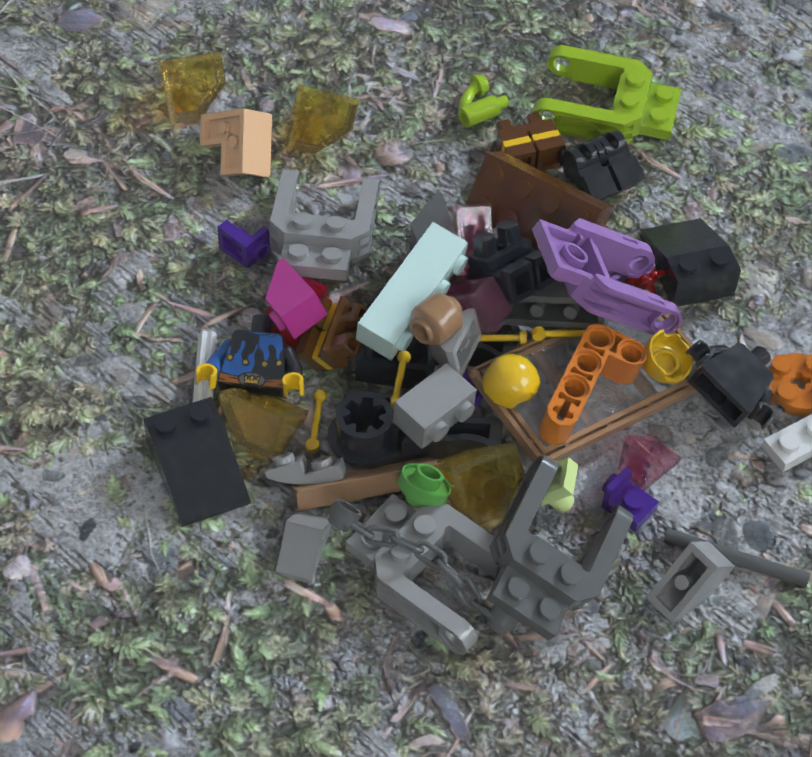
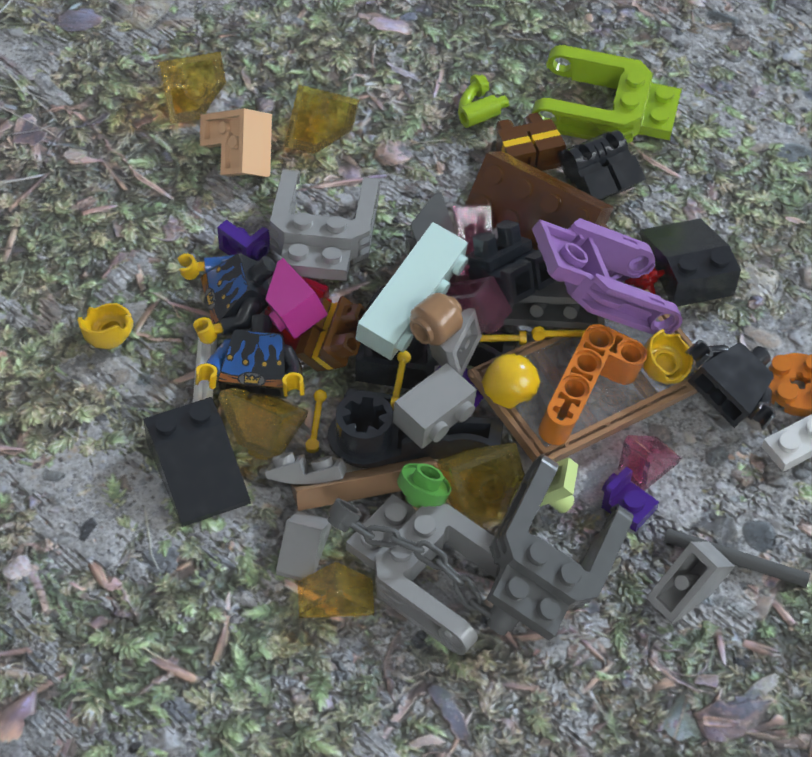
none -> yellow hair [77,303,134,350]
none -> torso [178,253,276,344]
none -> clear yellow slope [298,561,374,618]

